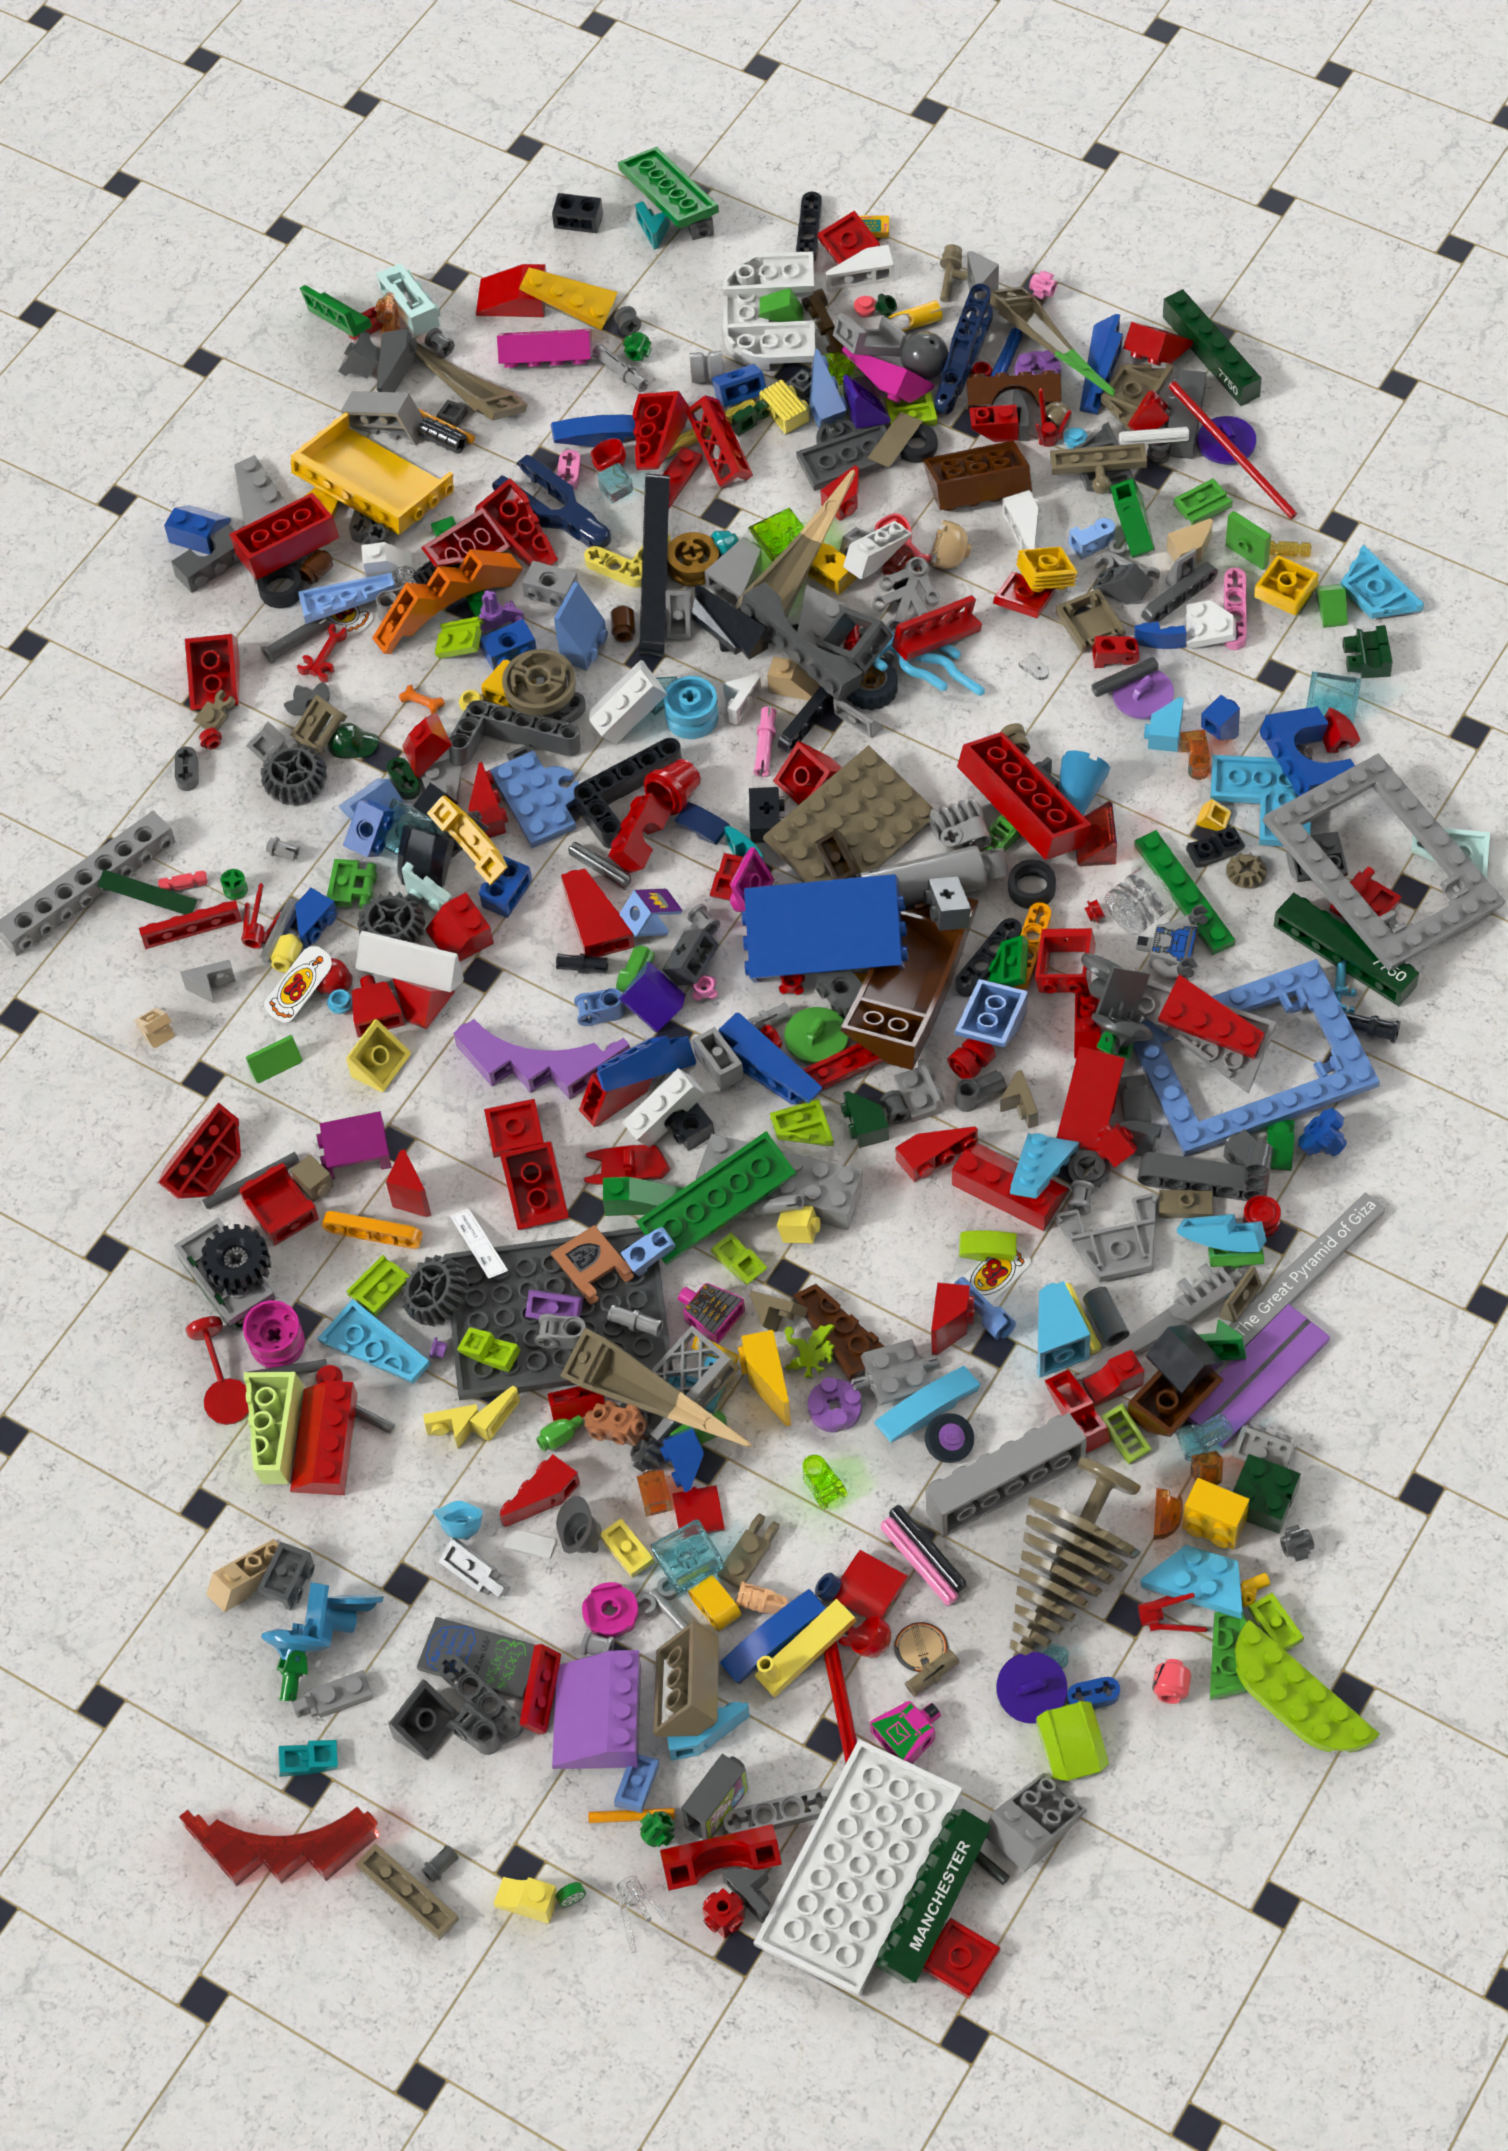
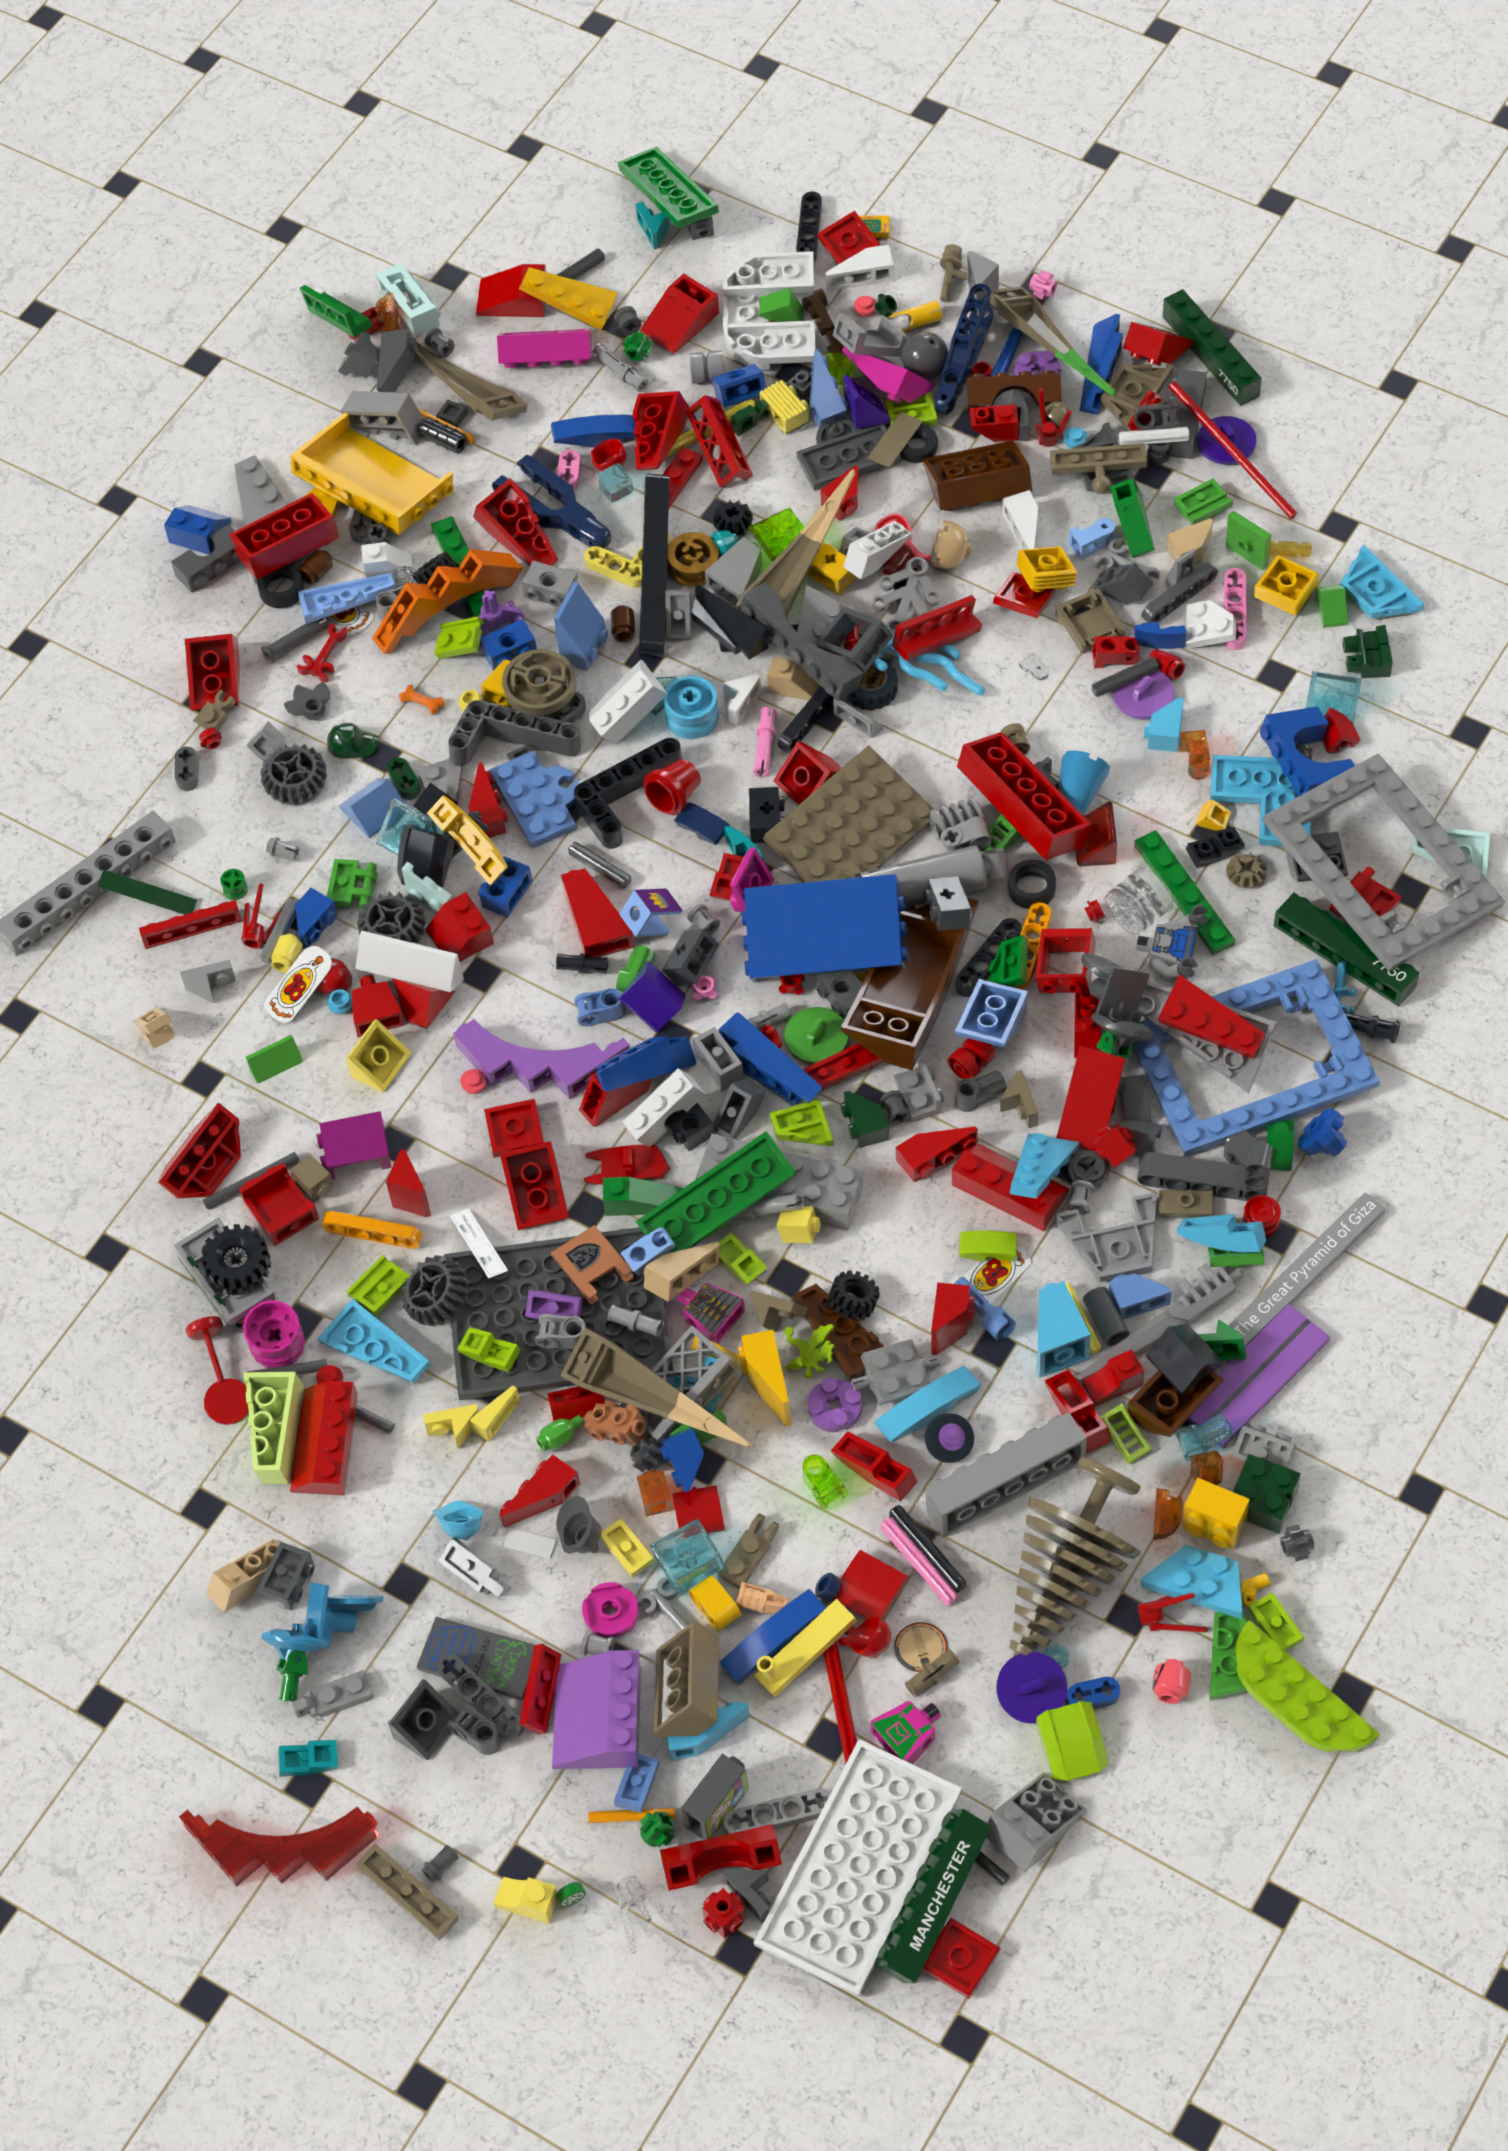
coral axle [158,870,208,891] -> none
dark tan plate [290,695,348,756] -> none
brick [343,799,395,857] -> none
red slope [402,714,452,778] -> none
red wedge [421,508,511,567] -> none
medium lavender piece [429,1337,448,1358] -> none
black brick [552,193,603,233] -> none
red arch [608,793,672,874] -> none
dark brown slope [815,829,862,880] -> none
blue slope [1201,695,1240,740] -> none
dark tan slope [1219,1266,1262,1323] -> none
none -> coral plate [460,1069,486,1094]
none -> dark grey axle [557,248,605,280]
none -> red slope [640,273,719,354]
none -> tan slope [644,1242,721,1302]
none -> black gear [713,499,753,537]
none -> dark grey slope [713,1079,766,1139]
none -> black tyre [828,1270,880,1321]
none -> red slope [831,1431,917,1502]
none -> medium blue slope [1108,1273,1171,1320]
none -> dark grey piece [1134,401,1180,430]
none -> red cone [1149,649,1185,679]

